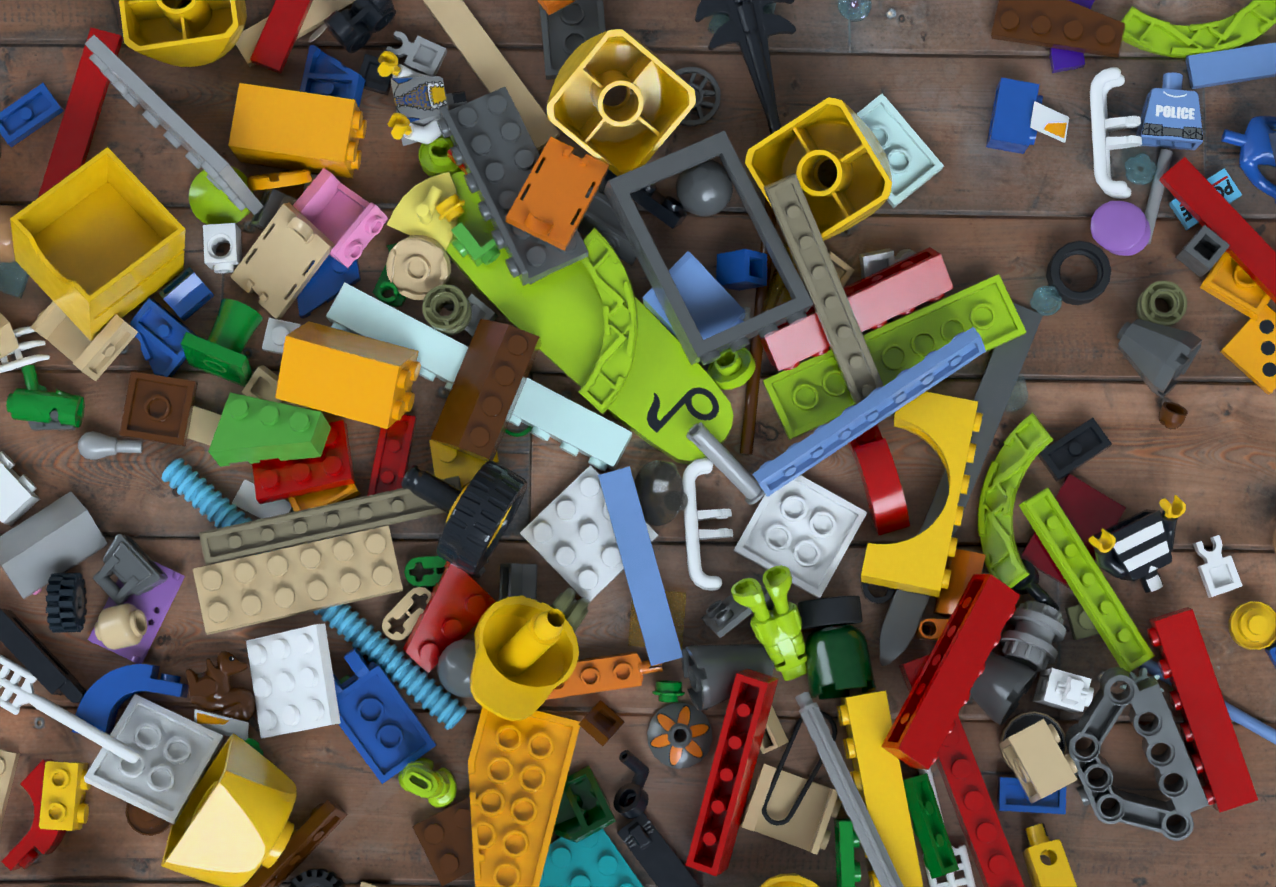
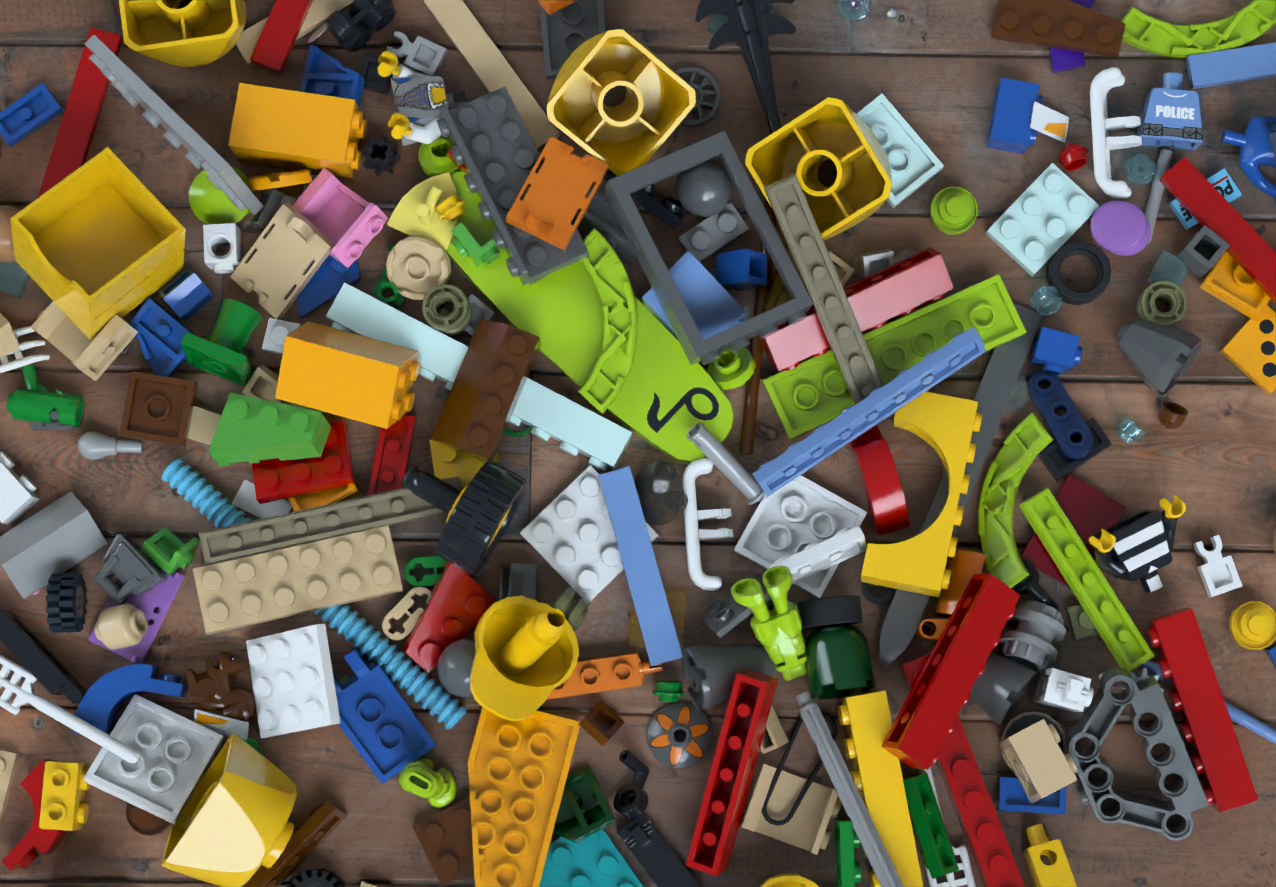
none -> bright green bracket [140,527,200,575]
none -> black gear [360,134,401,177]
none -> light grey plate [678,203,749,263]
none -> white plate [768,526,867,585]
none -> lime plate [929,187,978,235]
none -> light aqua plate [985,163,1099,277]
none -> dark blue plate [1028,371,1093,459]
none -> blue brick [1029,327,1083,375]
none -> red plate [1058,143,1089,171]
none -> clear light blue plate [1115,417,1146,446]
none -> clear light blue tile [1147,251,1187,286]

